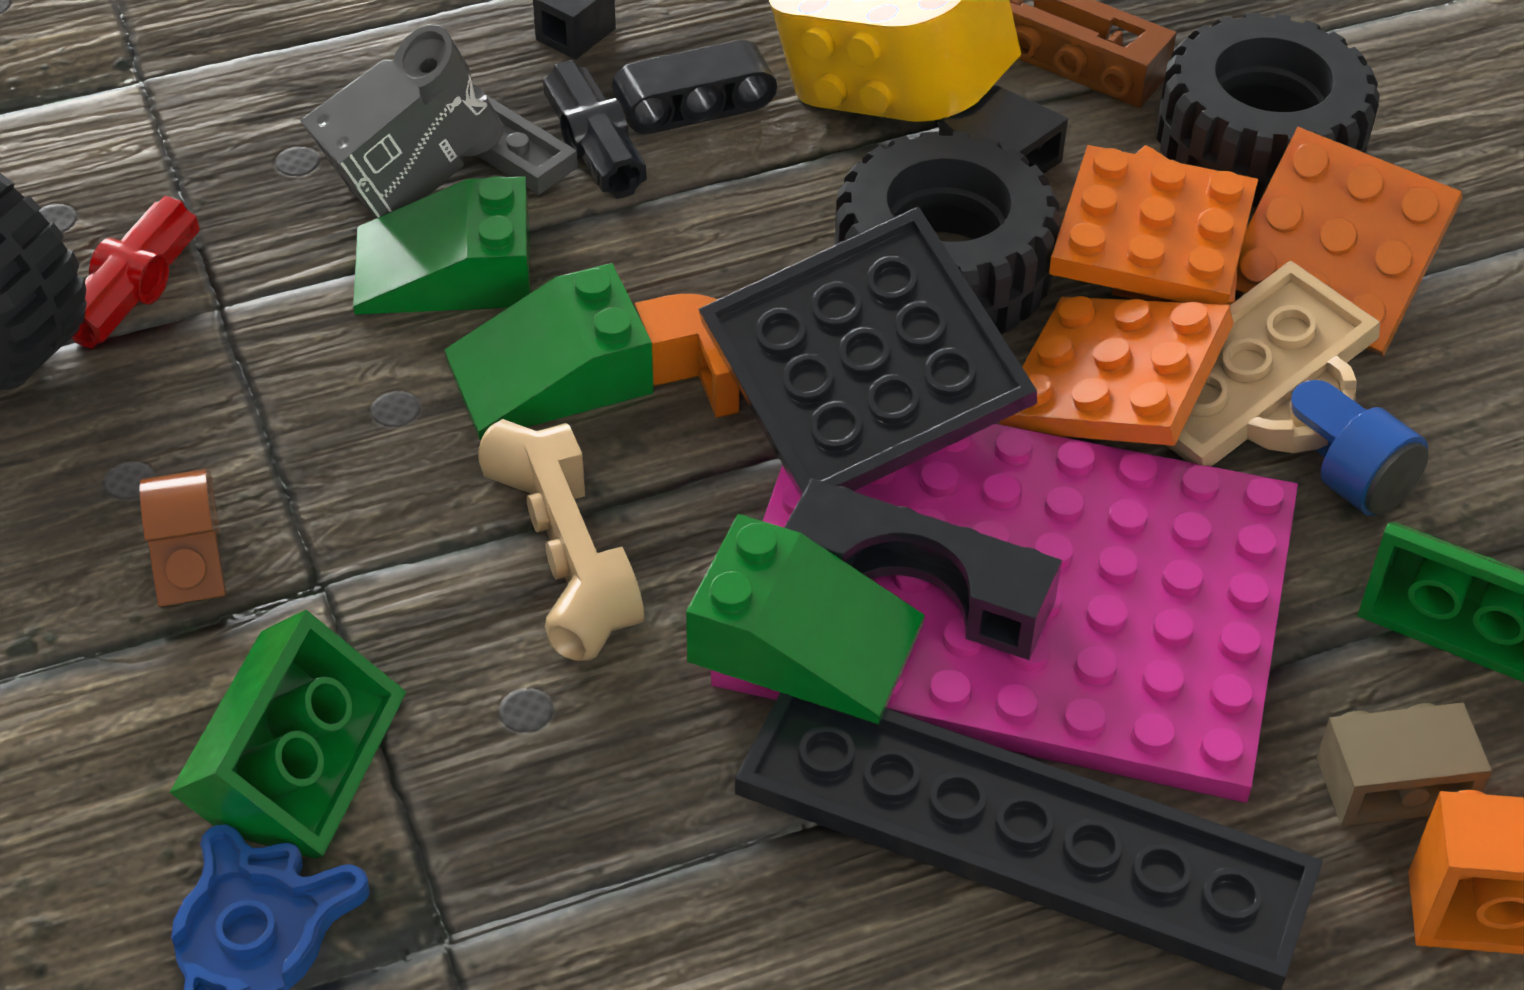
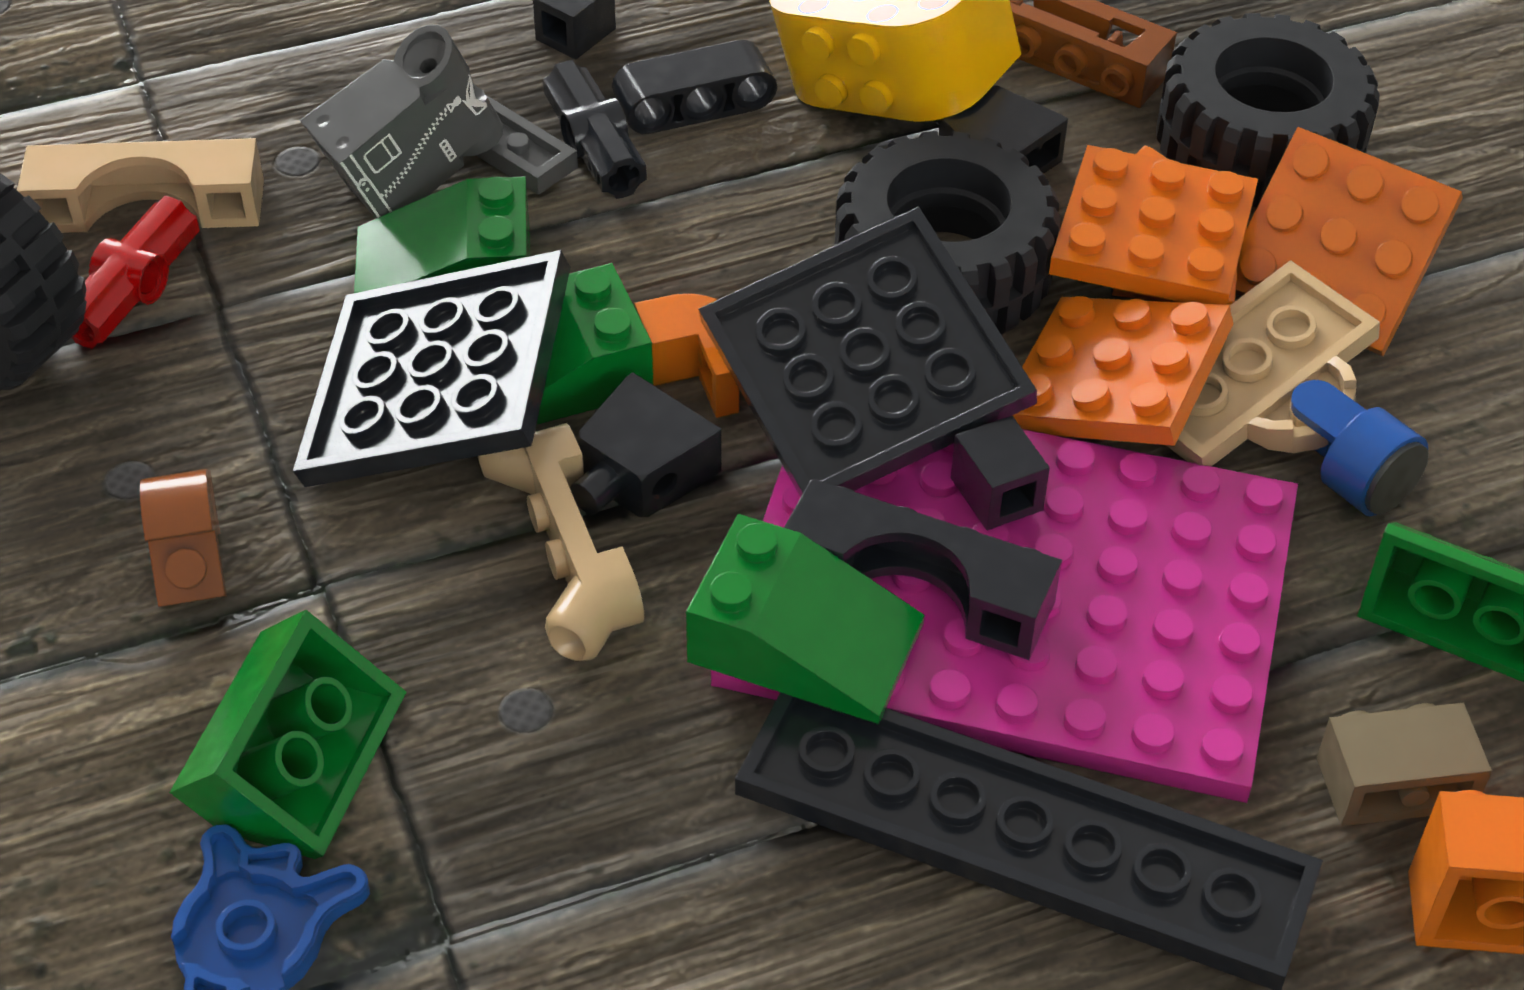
none -> tan arch [17,138,264,233]
none -> black plate [293,250,571,487]
none -> black torso [570,372,722,517]
none -> black brick [950,416,1050,531]

